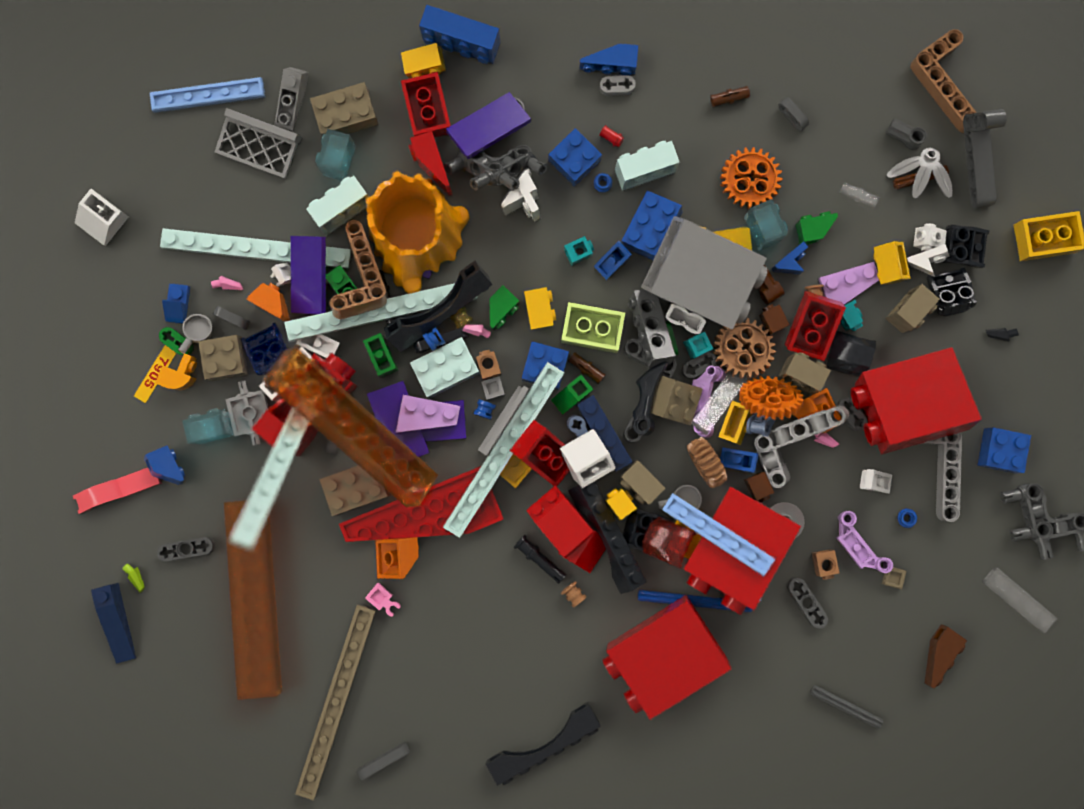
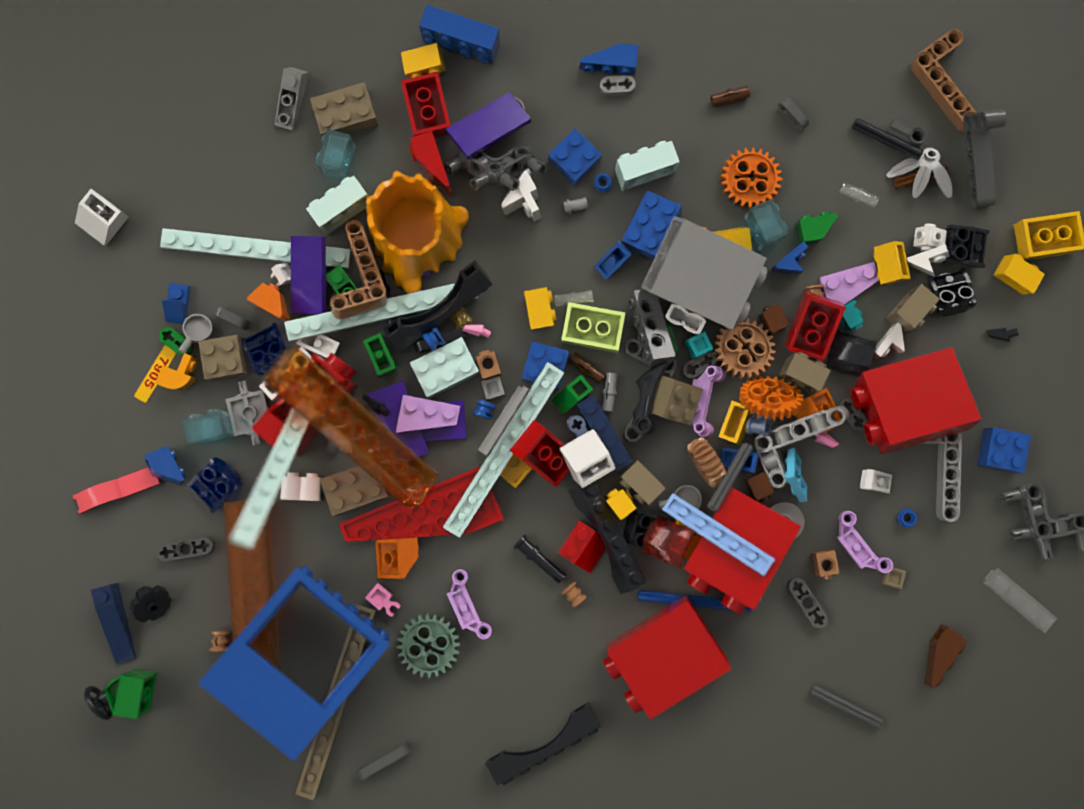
lime bar [122,563,145,593] -> none
light blue tile [150,77,265,113] -> none
bright pink bar [211,276,243,290] -> none
light grey fence [215,108,302,179] -> none
green slope [489,285,520,331] -> none
red slope [526,485,595,559] -> none
teal brick [564,236,594,266] -> none
red pin [599,125,624,147] -> none
clear plate [691,371,748,435] -> none
reddish brown piece [759,264,785,305] -> none
none -> green piece [84,669,157,720]
none -> black plant [130,585,172,623]
none -> clear blue slope [187,457,242,514]
none -> blue panel [198,565,390,761]
none -> medium nougat bush [209,631,230,652]
none -> white brick [280,473,322,501]
none -> black bar [362,395,390,416]
none -> sand green gear [397,613,461,678]
none -> lavender plate [447,569,492,639]
none -> clear pin [554,290,594,307]
none -> light grey pin [563,197,588,214]
none -> light grey pin [602,373,618,412]
none -> dark grey axle [708,443,753,512]
none -> medium azure plate [784,448,807,502]
none -> black axle [852,118,923,160]
none -> white slope [873,323,905,359]
none -> yellow brick [994,254,1045,295]

